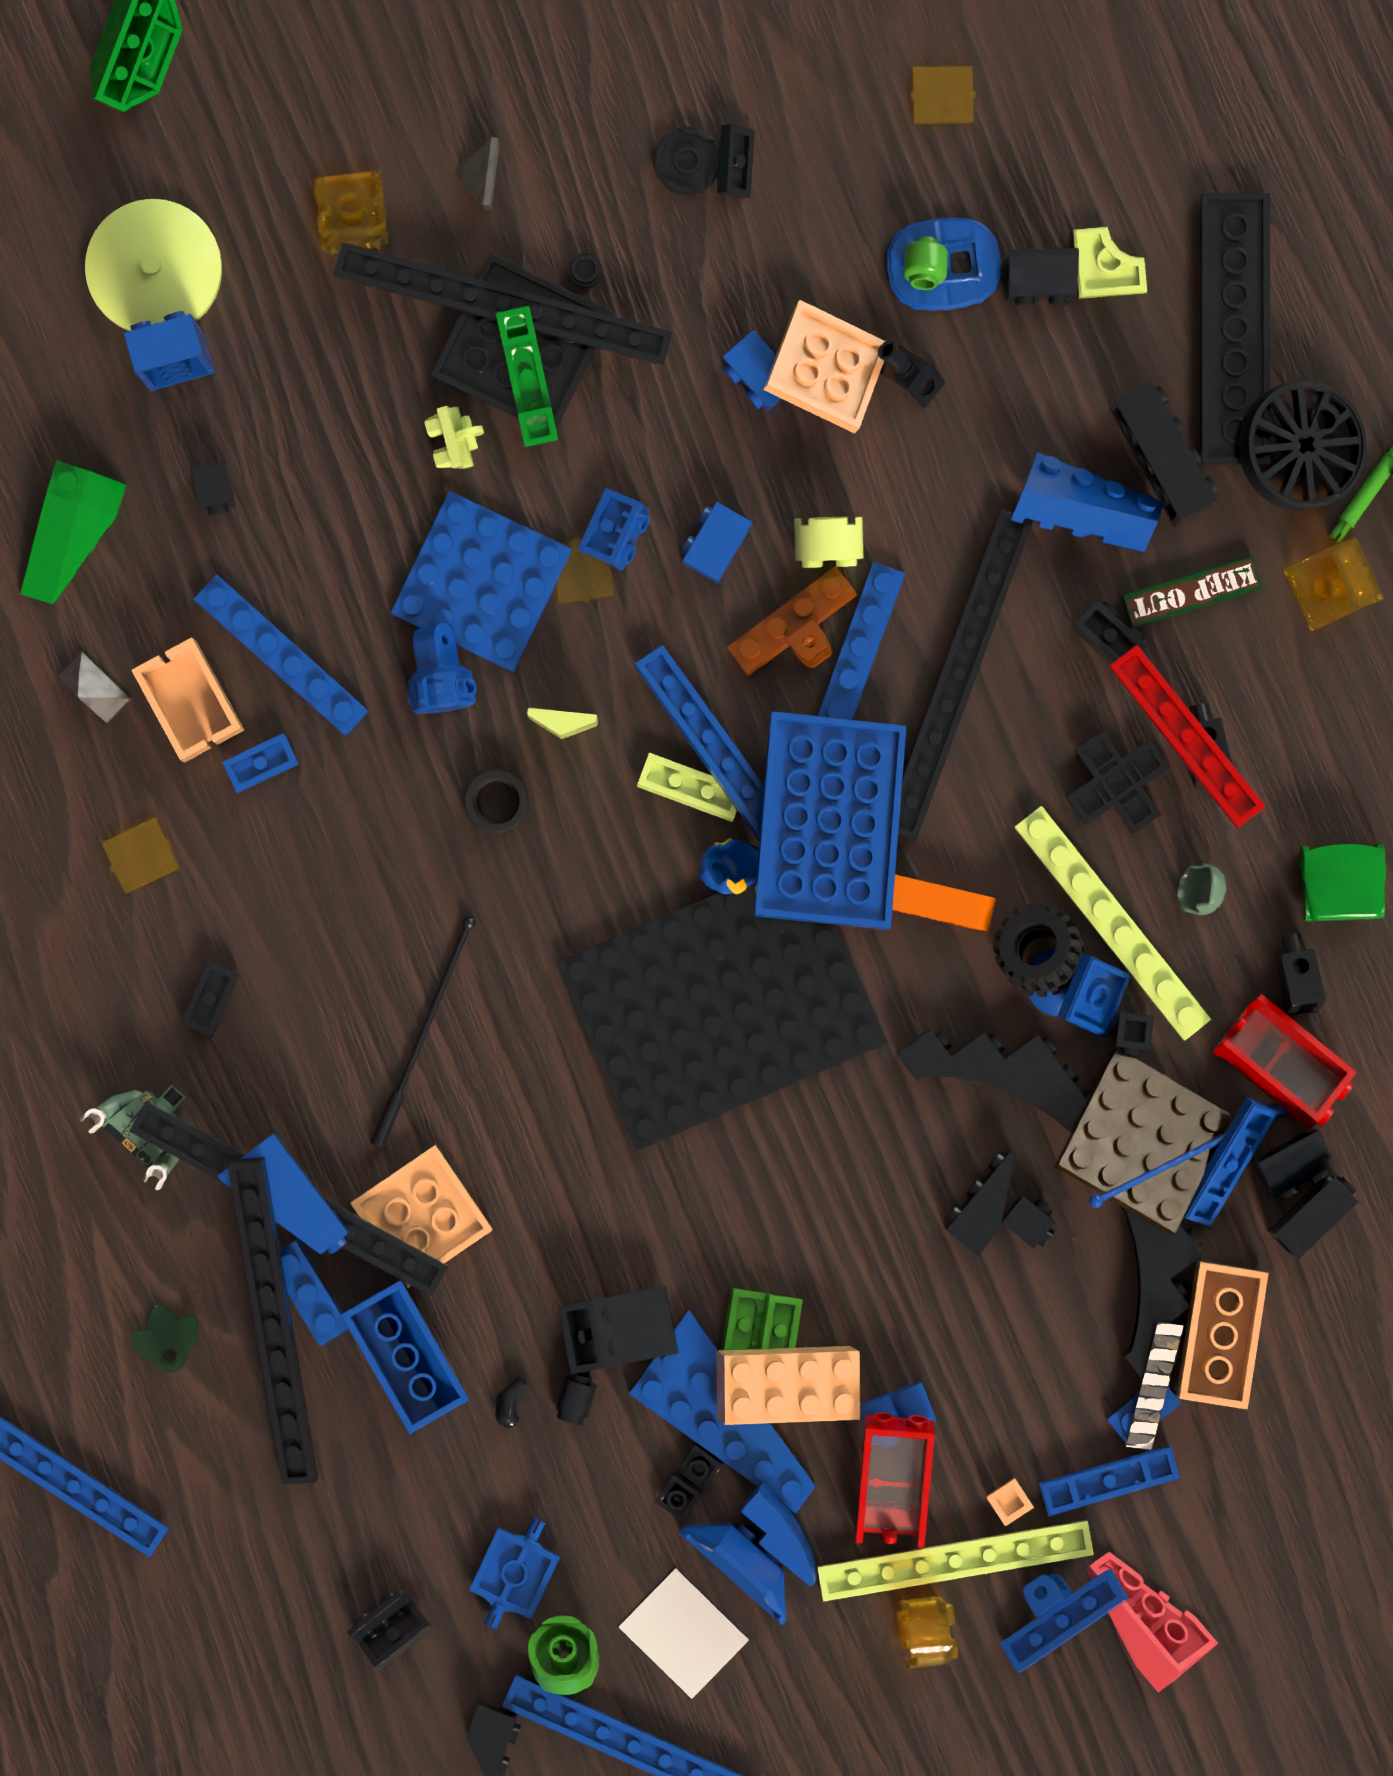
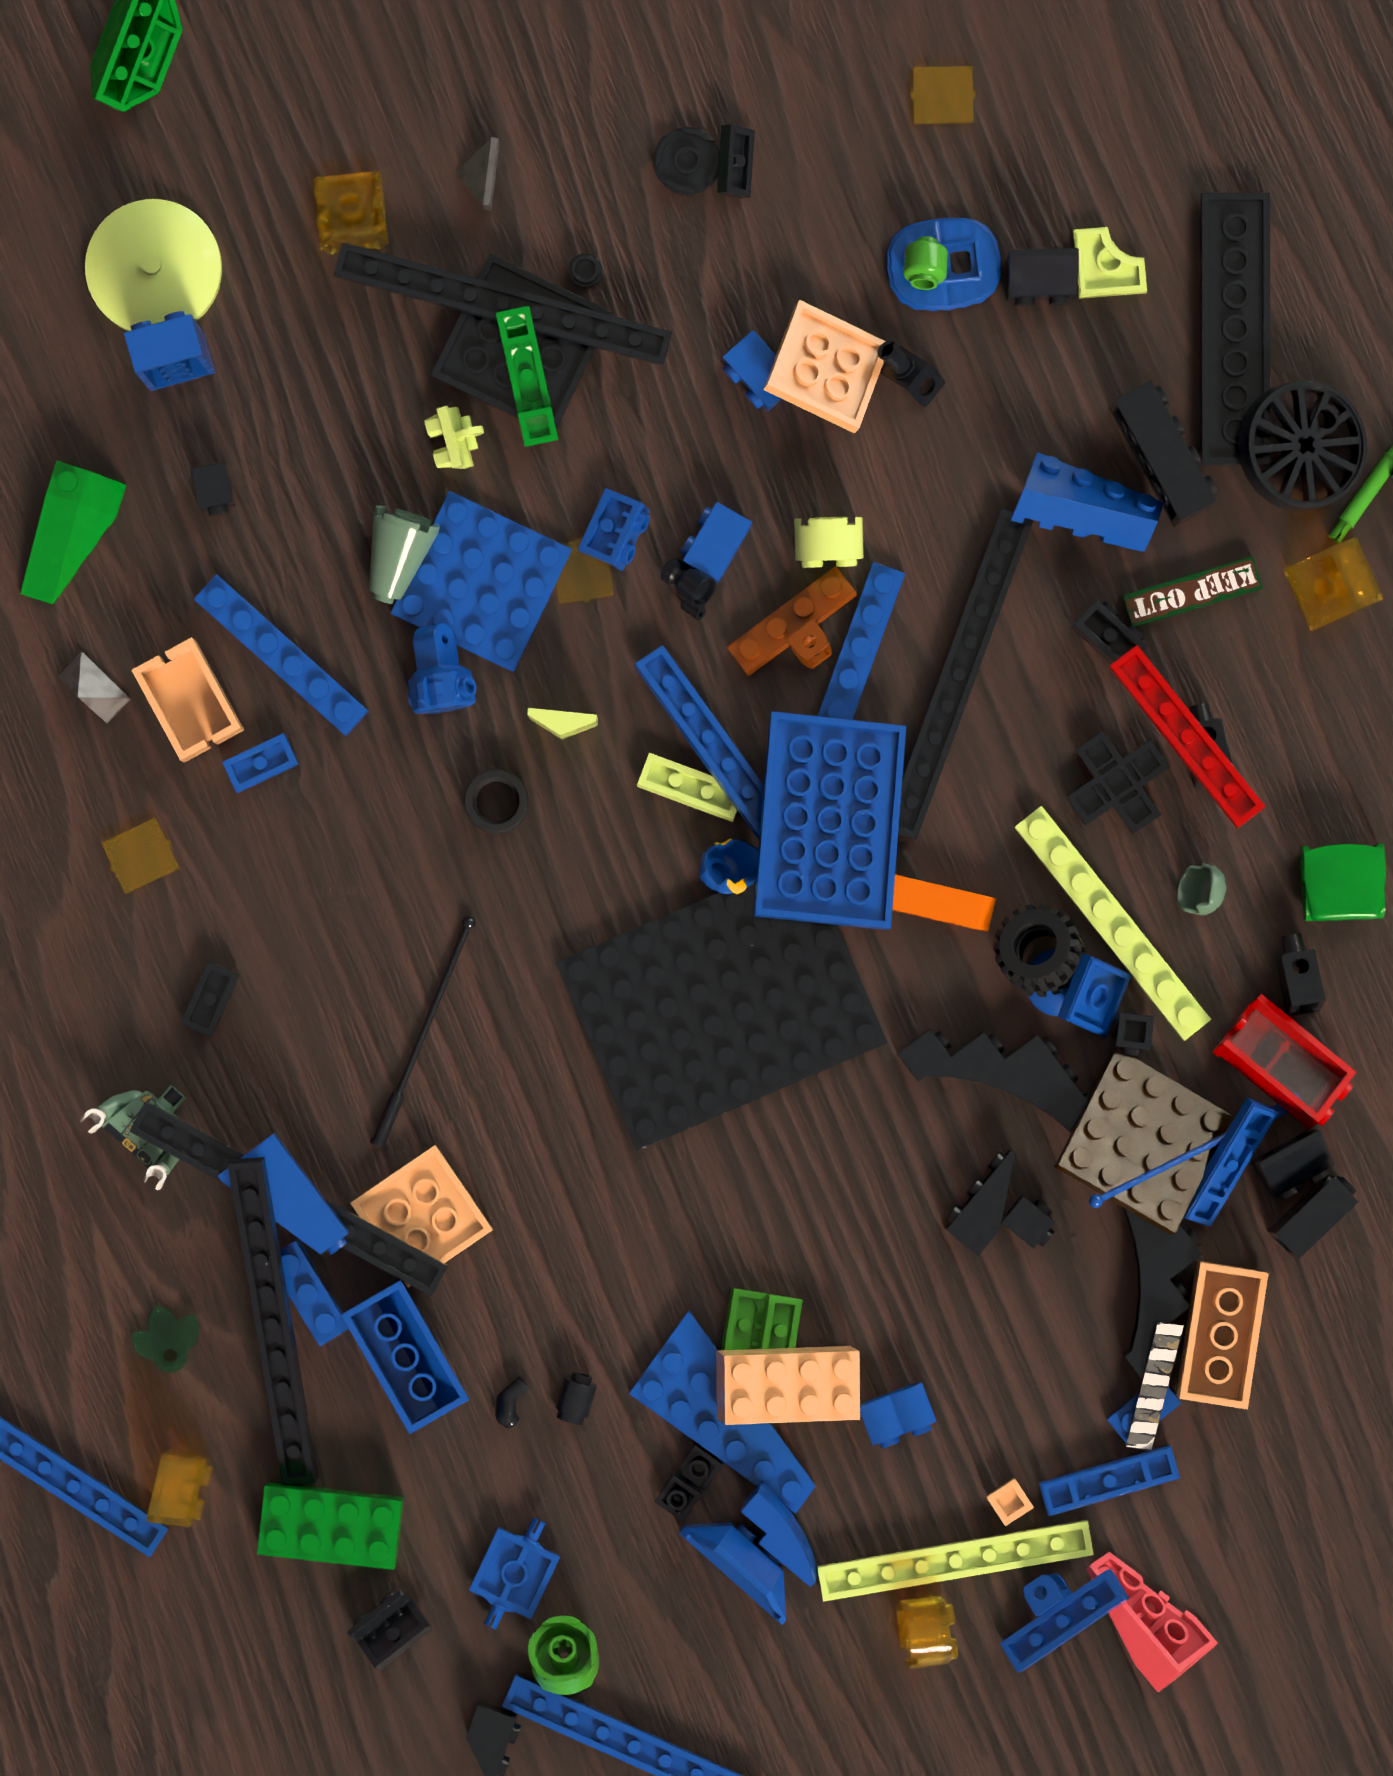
black slope [558,1285,679,1374] -> none
white sticker [619,1568,749,1699] -> none
door [855,1412,935,1548] -> none
none -> clear yellow slope [146,1447,213,1527]
none -> green brick [257,1482,404,1570]
none -> sand green cone [369,506,440,604]
none -> black piece [661,558,716,620]

